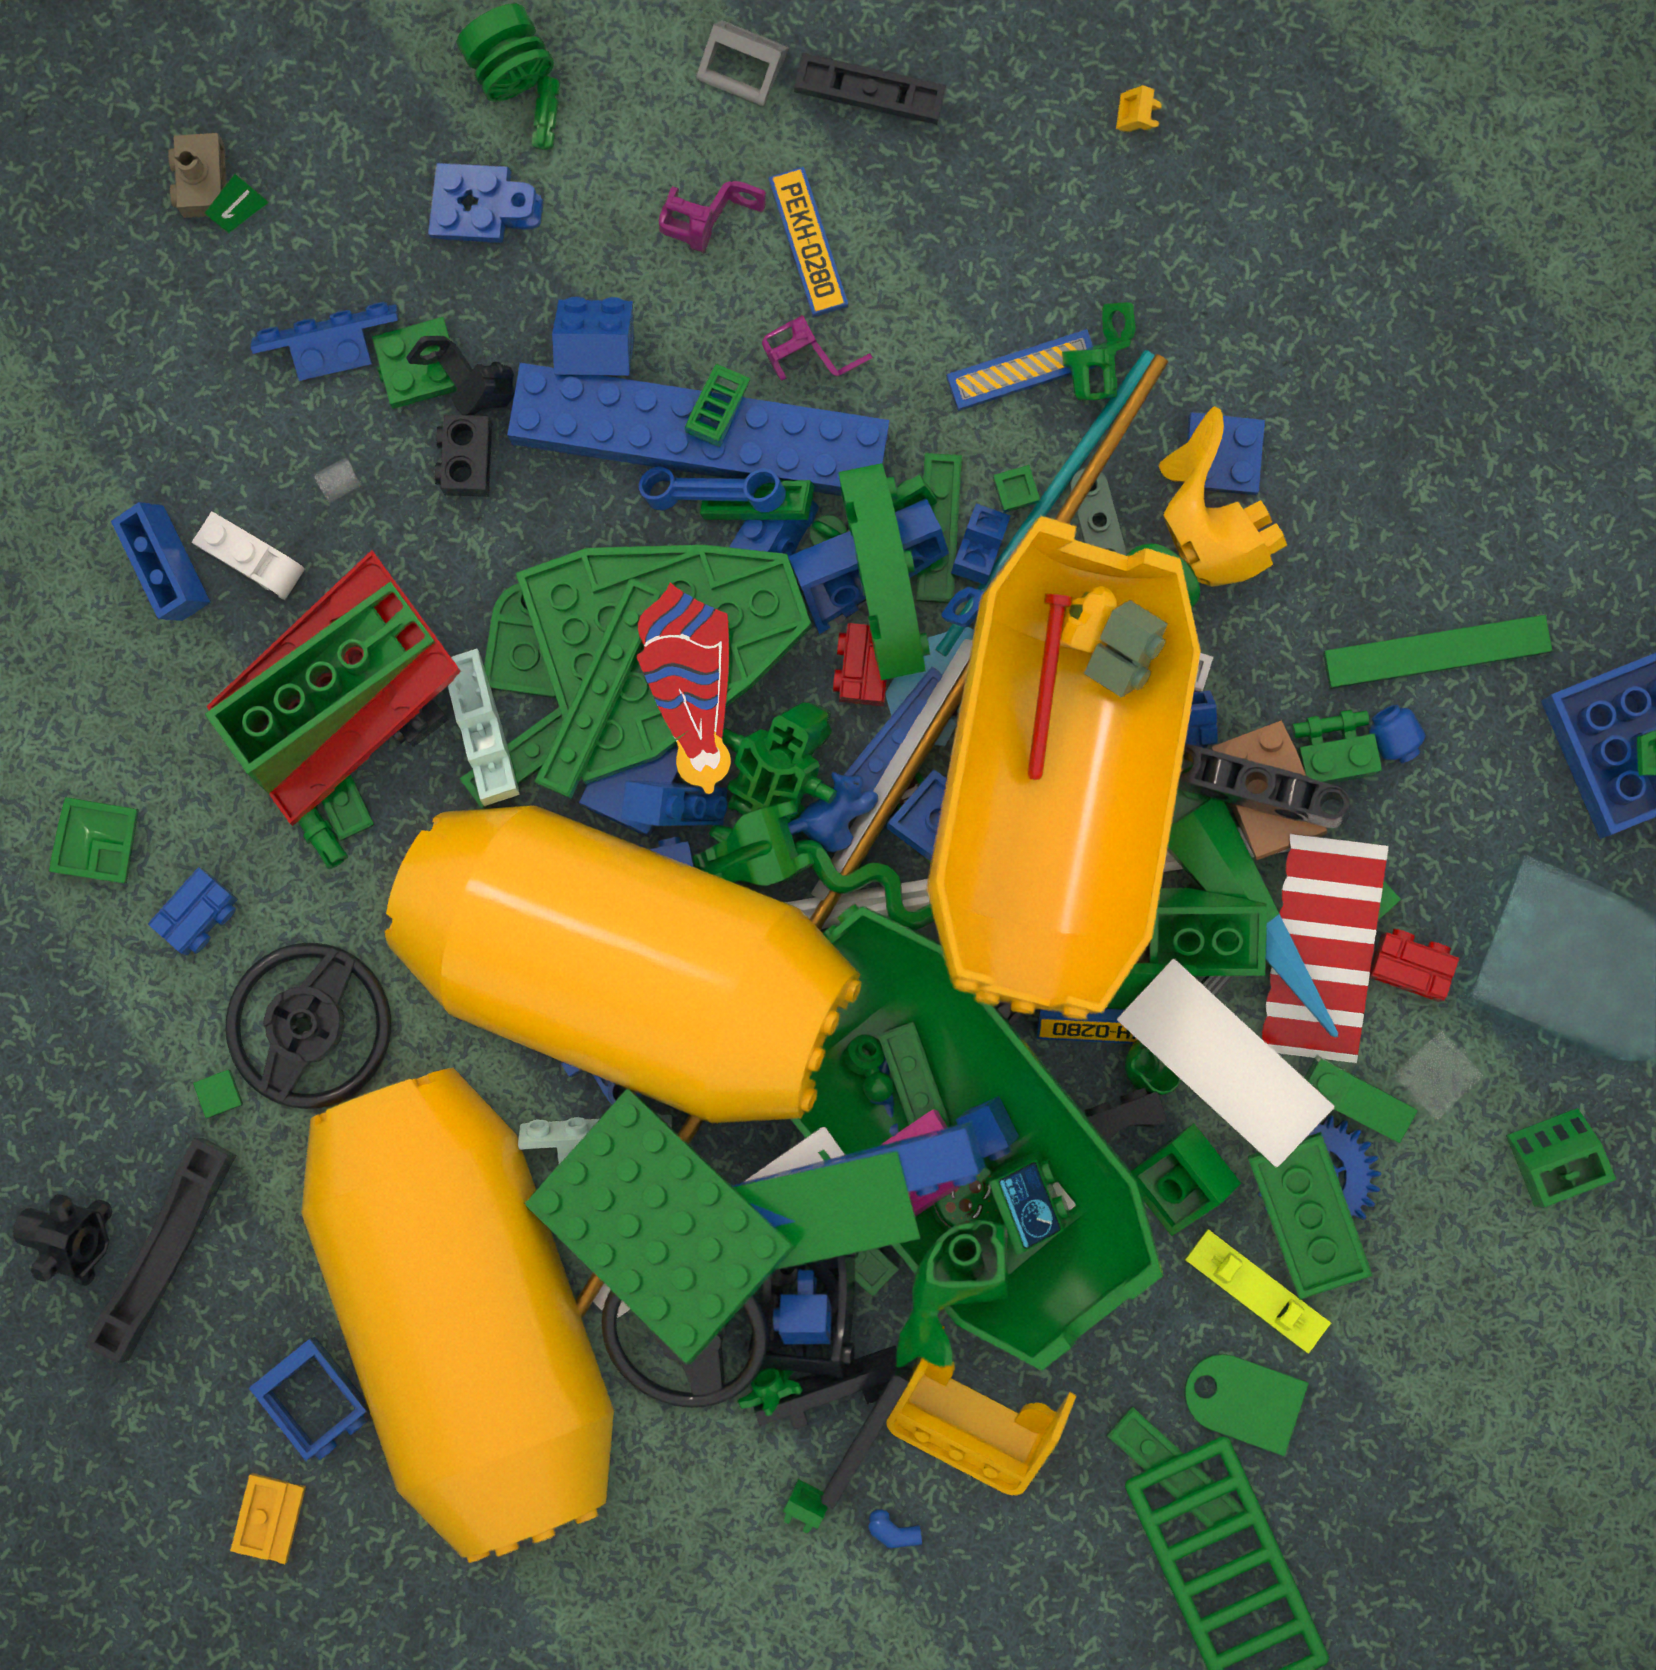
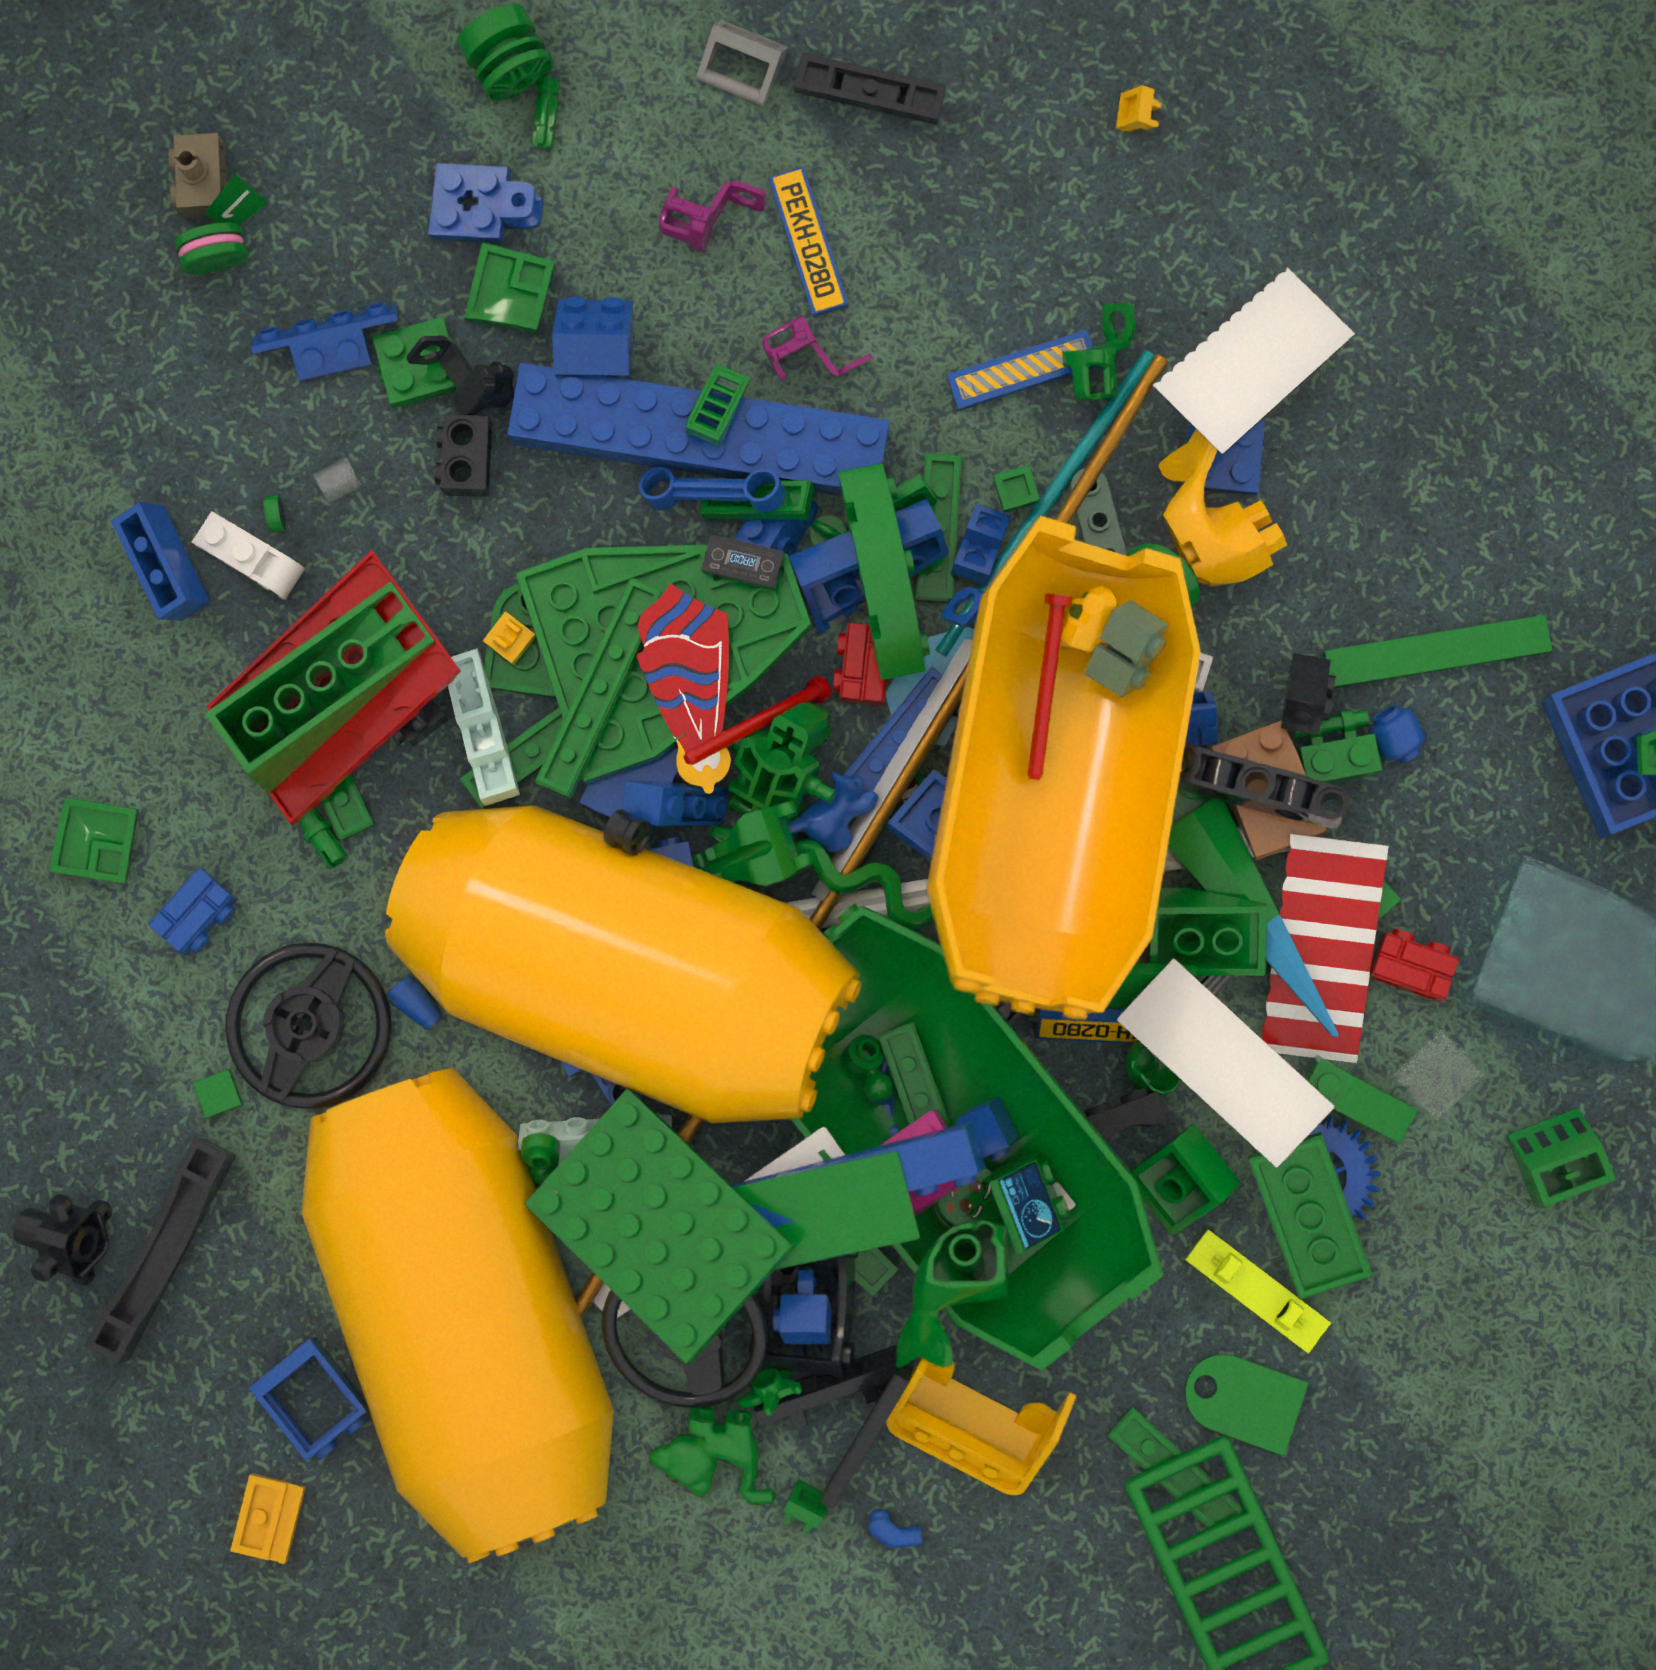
none -> green head [174,222,249,275]
none -> green tile [263,494,286,533]
none -> blue cone [387,973,442,1030]
none -> green plate [464,242,555,335]
none -> yellow tile [483,611,536,666]
none -> green plate [521,1133,560,1185]
none -> black wheel [604,809,651,856]
none -> green animal [649,1407,776,1505]
none -> red bar [683,676,831,765]
none -> black tile [701,534,785,591]
none -> white sticker [1153,267,1355,454]
none -> black brick [1281,653,1336,735]

